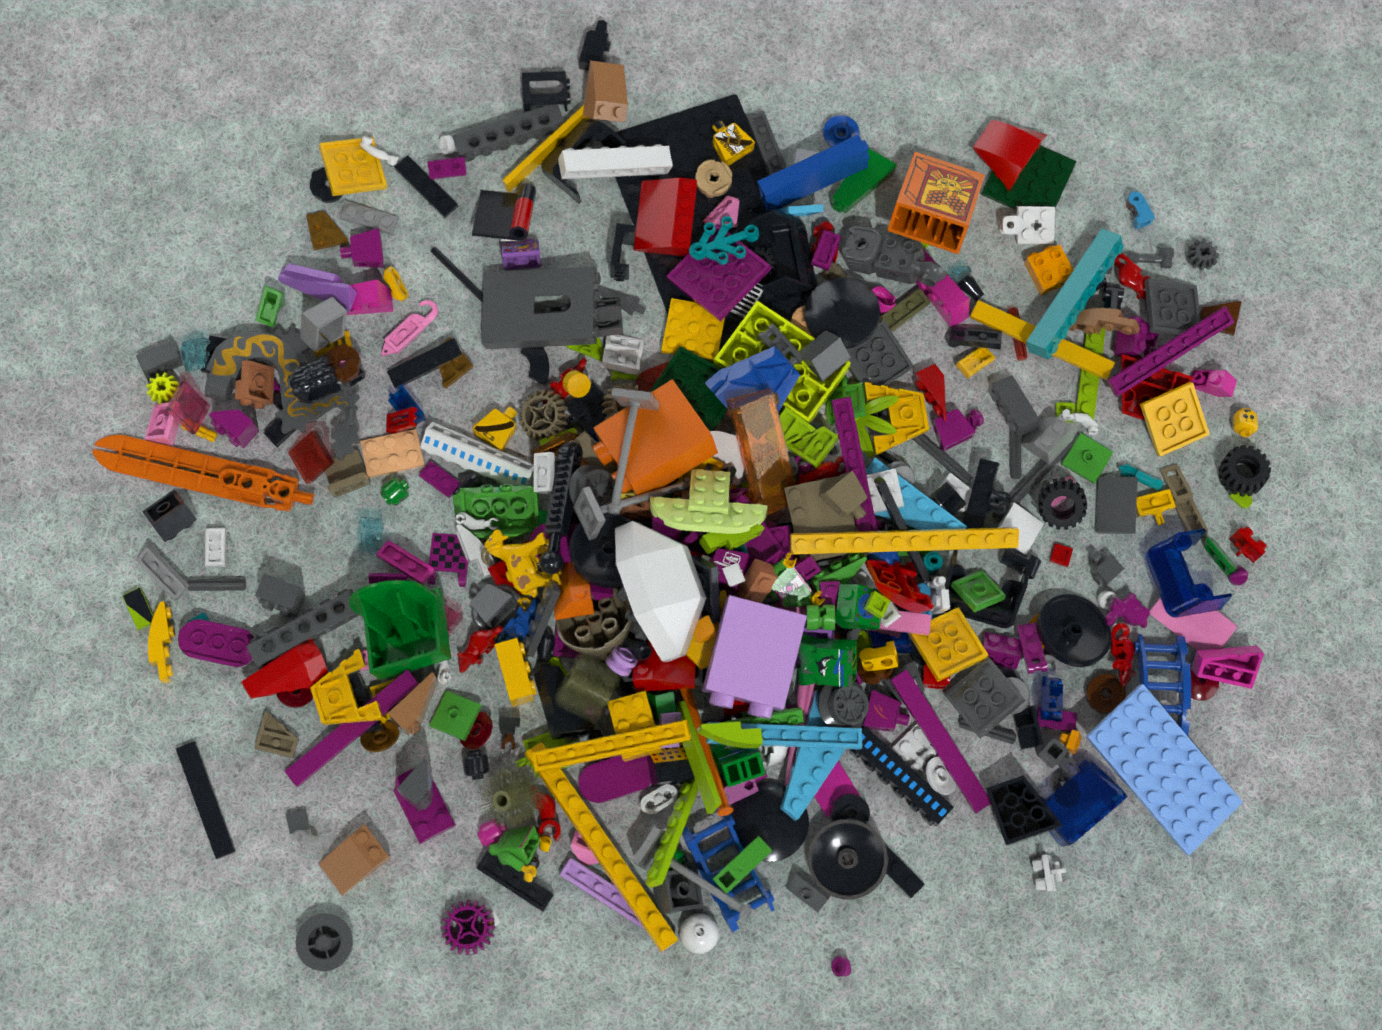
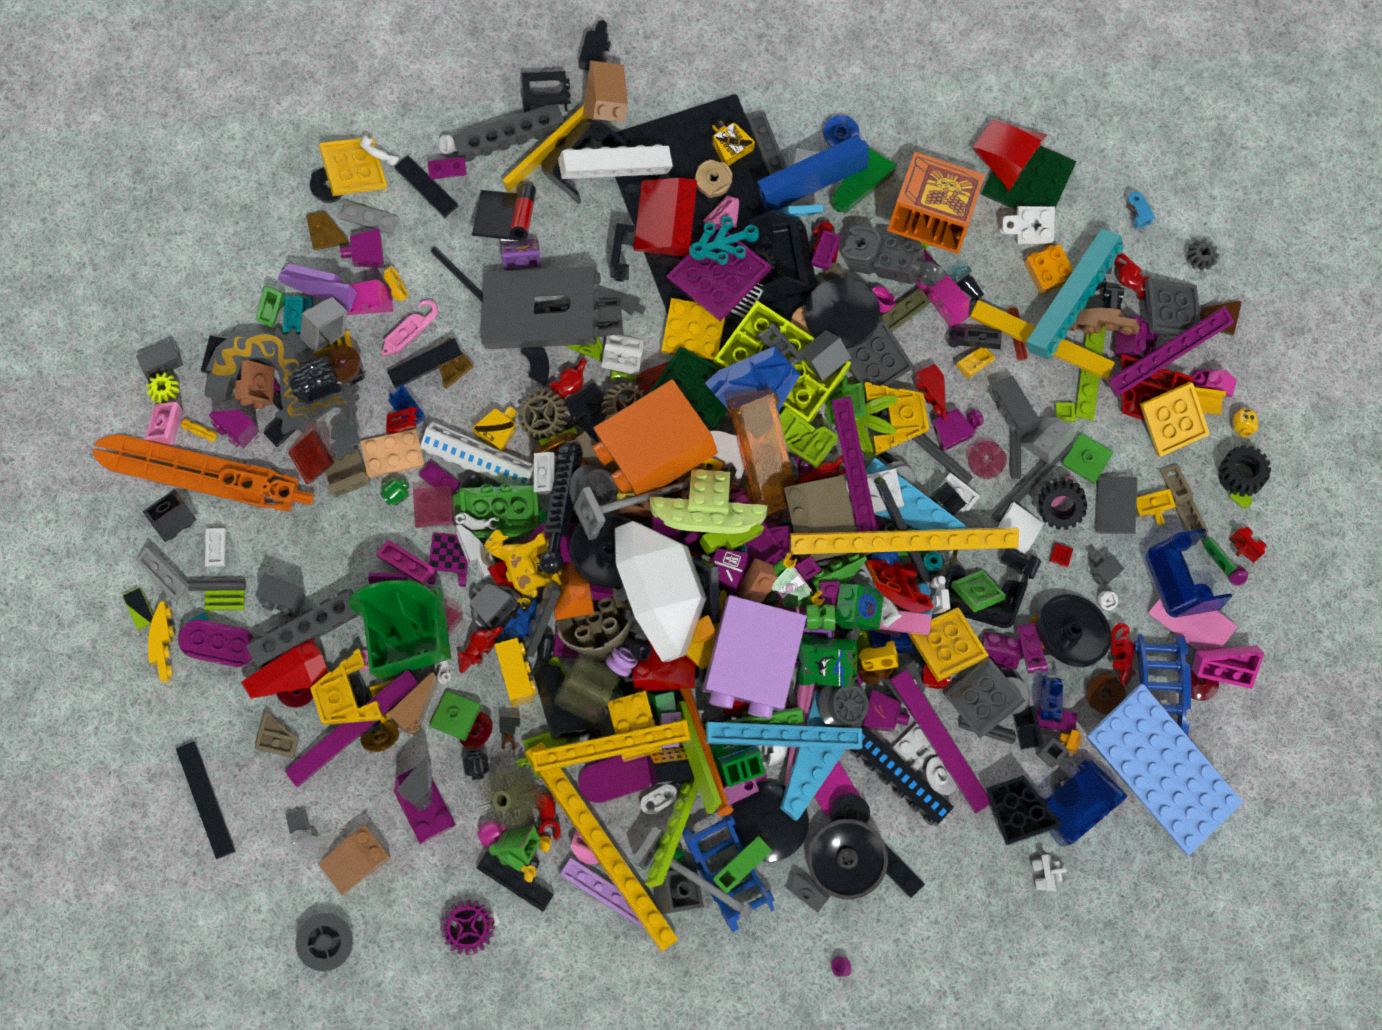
clear pink plate [166,381,211,435] -> none
clear light blue hand [181,337,210,373] -> none
clear light blue hand [357,517,384,553] -> none
yellow piece [563,370,591,398] -> none
light grey tile [607,388,660,515] -> none
white cylinder [679,913,719,954] -> none
lime slope [697,722,763,748] -> none
white piece [722,563,746,587] -> none
dark tan torso [819,471,867,520] -> none
lime tile [864,591,891,619] -> none
black plate [963,458,1010,529] -> none
white arm [1059,409,1099,435] -> none
magenta animal [1105,593,1150,628] -> none
teal piece [1118,464,1163,491] -> none
dark grey brick [1125,247,1174,268] -> none
none -> lime tile [204,590,245,611]
none -> teal plate [282,296,313,335]
none -> clear pink plate [413,486,454,528]
none -> clear pink plate [968,441,1007,479]
none -> yellow panel [1195,387,1226,415]

